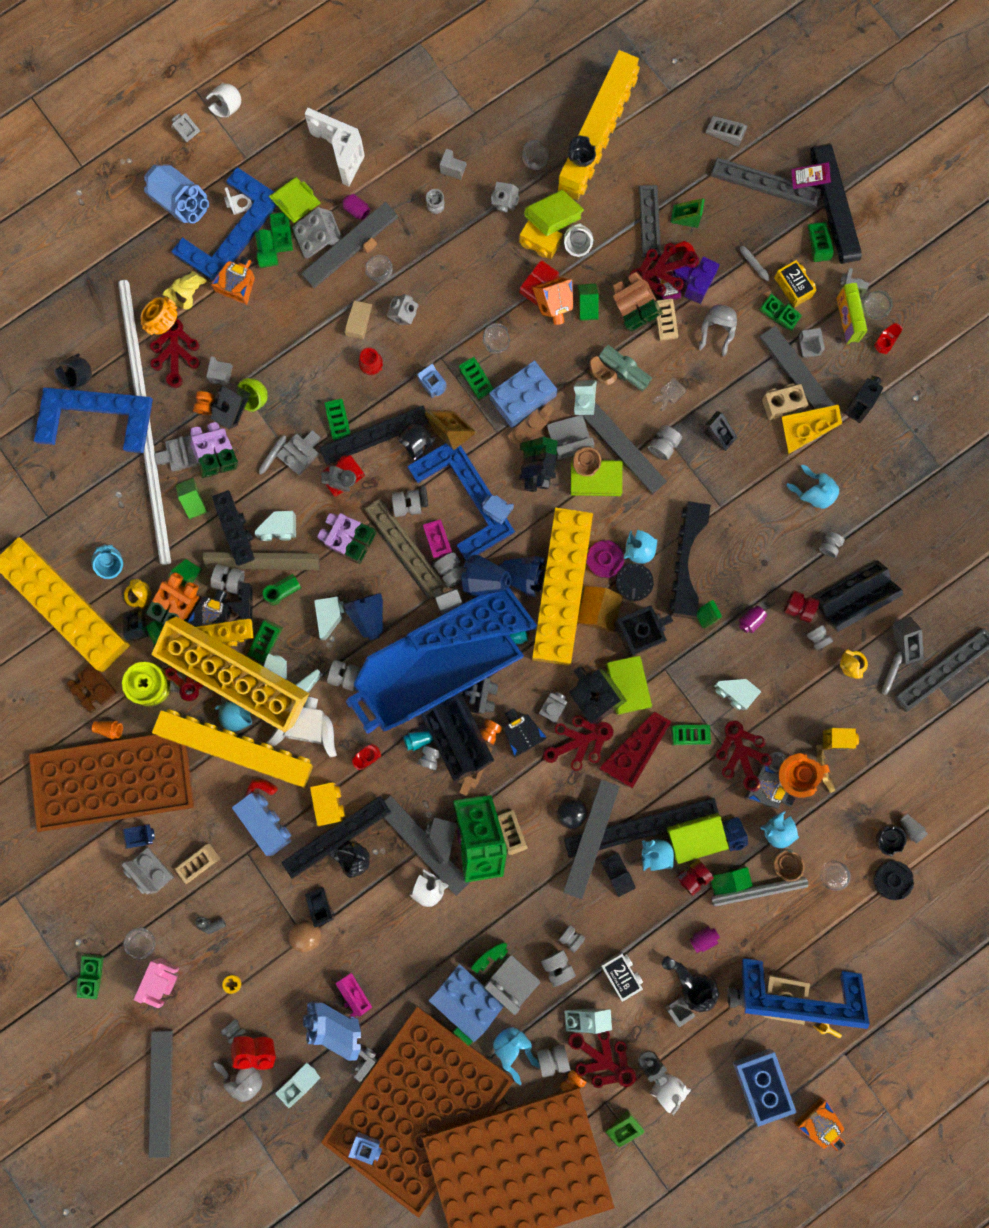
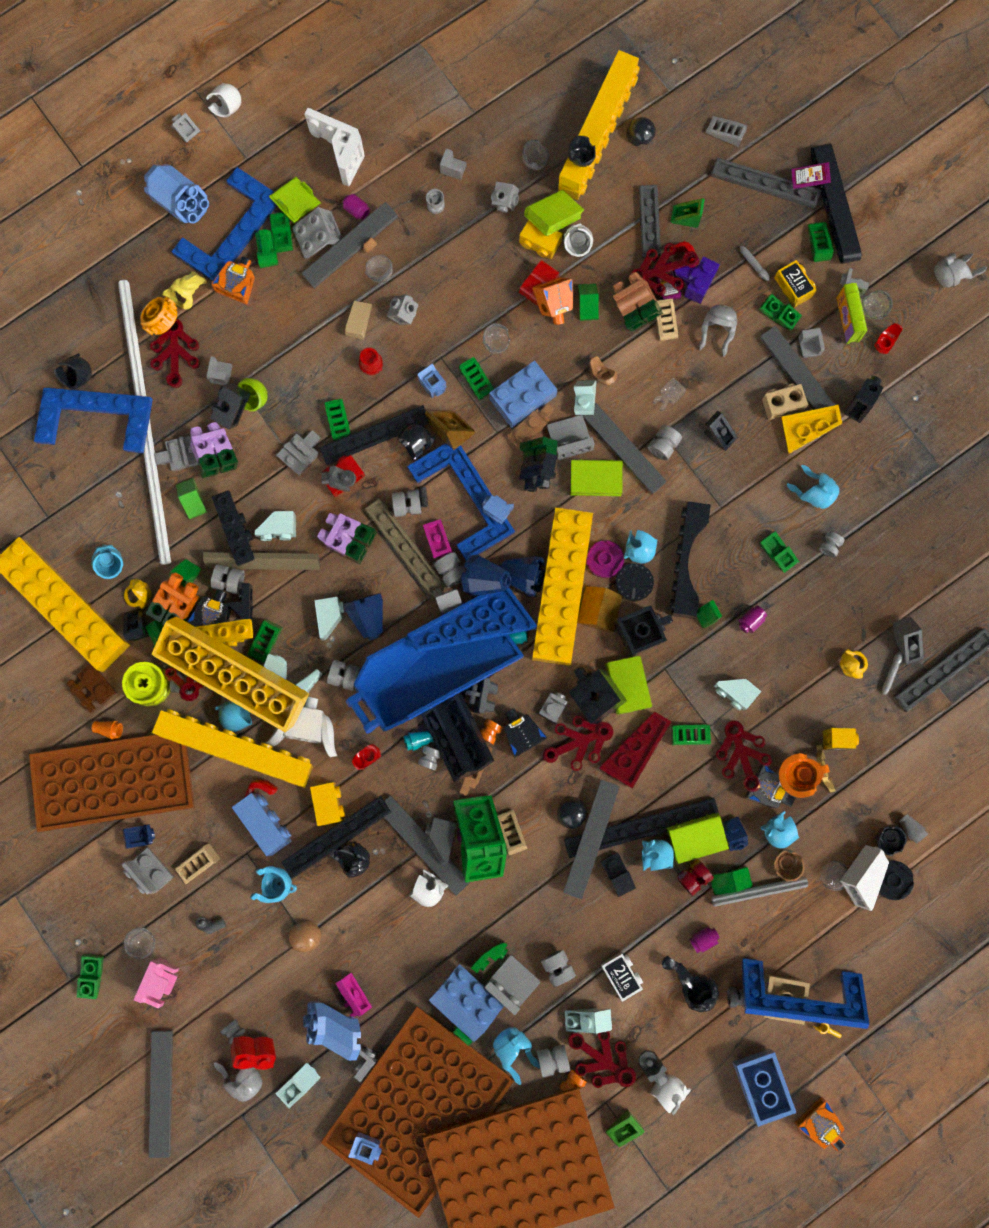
orange wheel [193,391,215,415] -> none
yellow bush [222,975,241,994] -> none
white bracket [224,187,252,215] -> none
light grey piece [259,435,286,474] -> none
green piece [263,574,302,606] -> none
black slope [305,887,335,928] -> none
light grey wheel [558,925,586,953] -> none
medium nougat hair [573,446,601,476] -> none
sand green piece [599,345,652,392] -> none
light grey panel [665,996,695,1027] -> none
light grey wheel [765,752,787,772] -> none
dark red wheel [784,590,819,623] -> none
light grey wheel [807,625,833,651] -> none
black slope [813,560,903,632] -> none
none -> medium azure hair [250,866,297,903]
none -> black hair [626,117,656,146]
none -> green slope [758,531,800,573]
none -> white slope [840,845,889,911]
none -> light grey hair [934,252,987,288]

